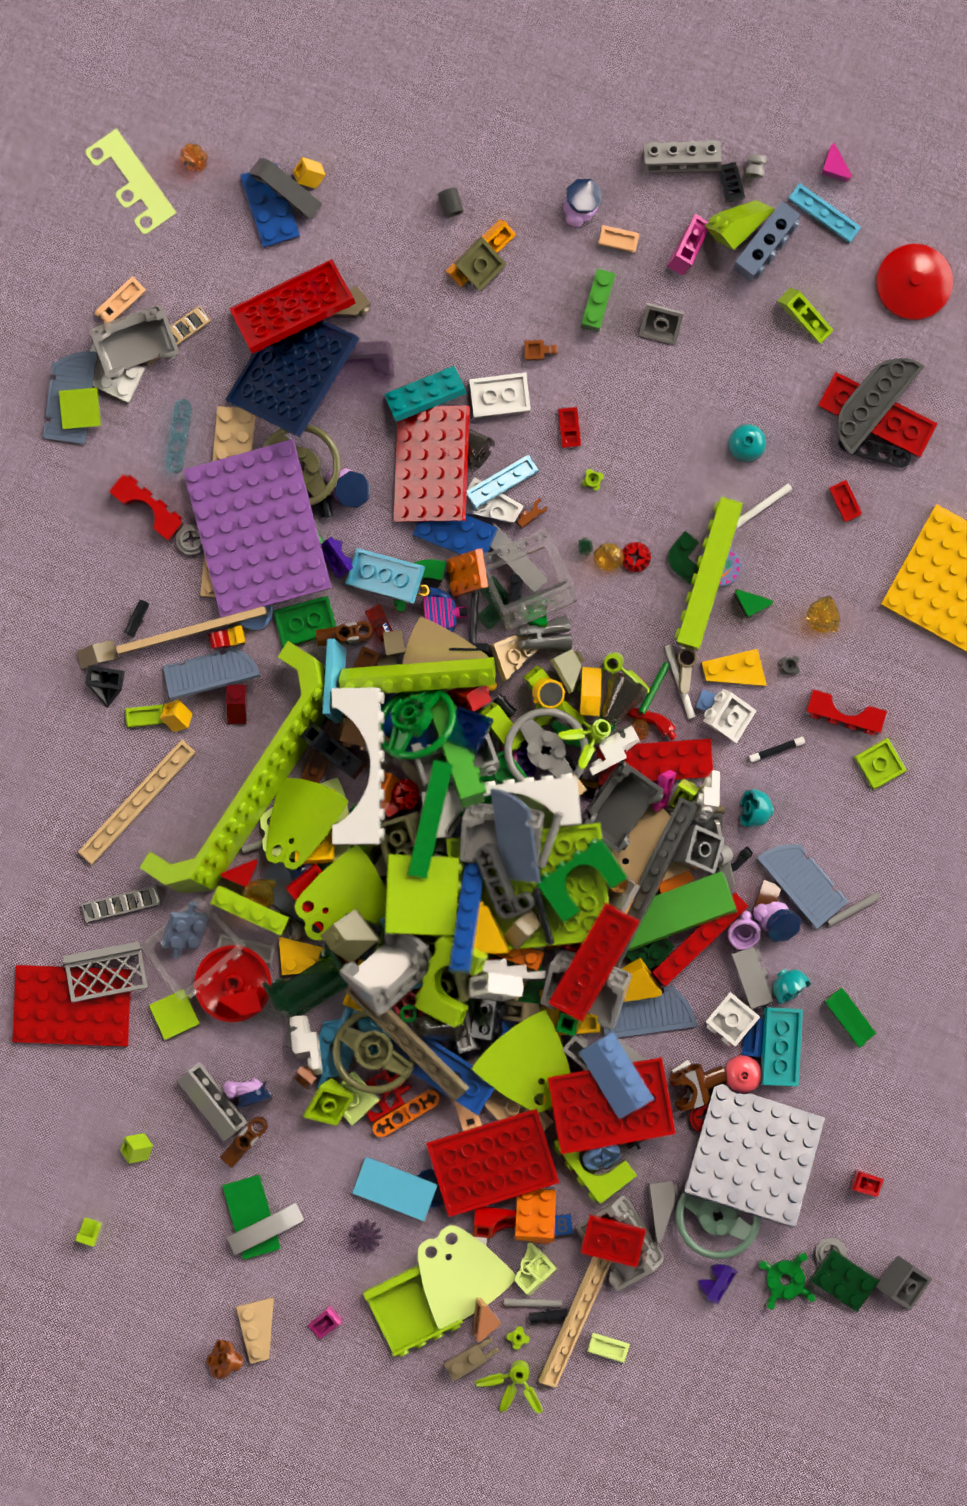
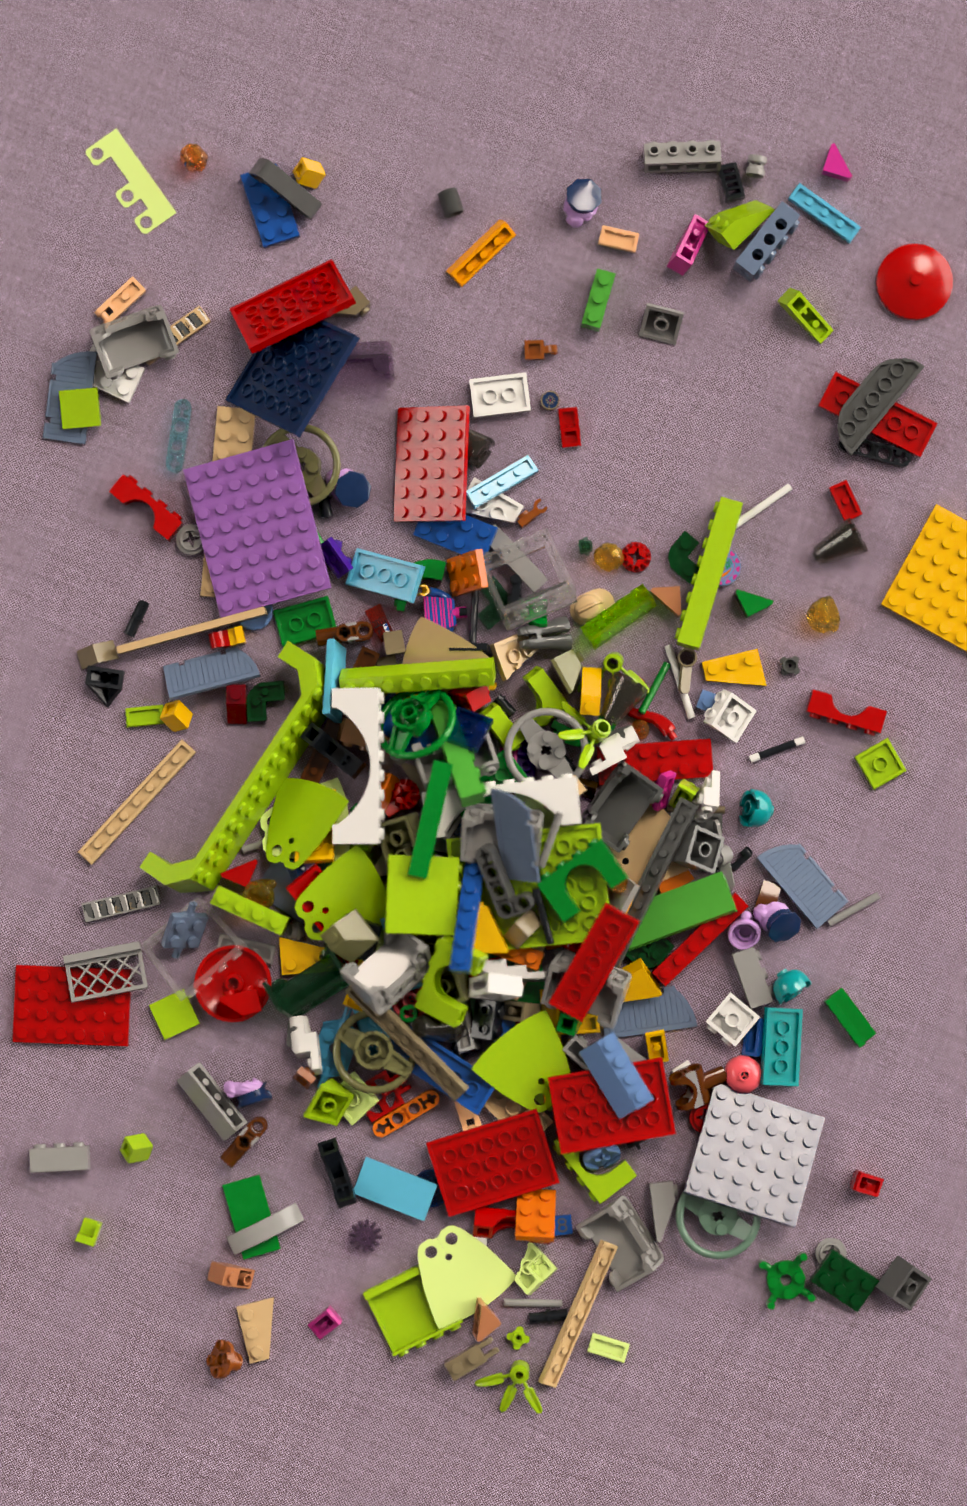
teal plate [384,366,467,422] -> none
olive plate [454,236,506,291] -> none
piece [532,678,565,708] -> none
red plate [581,1215,646,1268] -> none
lime plate [582,469,604,491] -> none
dark purple tile [698,1264,738,1304] -> none
teal cylinder [728,424,767,463] -> none
none -> light grey brick [29,1142,90,1173]
none -> nougat slope [207,1261,255,1289]
none -> dark green plate [247,681,285,722]
none -> black arch [317,1137,357,1209]
none -> tile [541,391,560,411]
none -> tan piece [570,588,615,625]
none -> clear neon green brick [580,583,657,650]
none -> yellow slope [644,1029,669,1062]
none -> nougat slope [649,586,681,617]
none -> clear smoke cone [812,518,868,564]

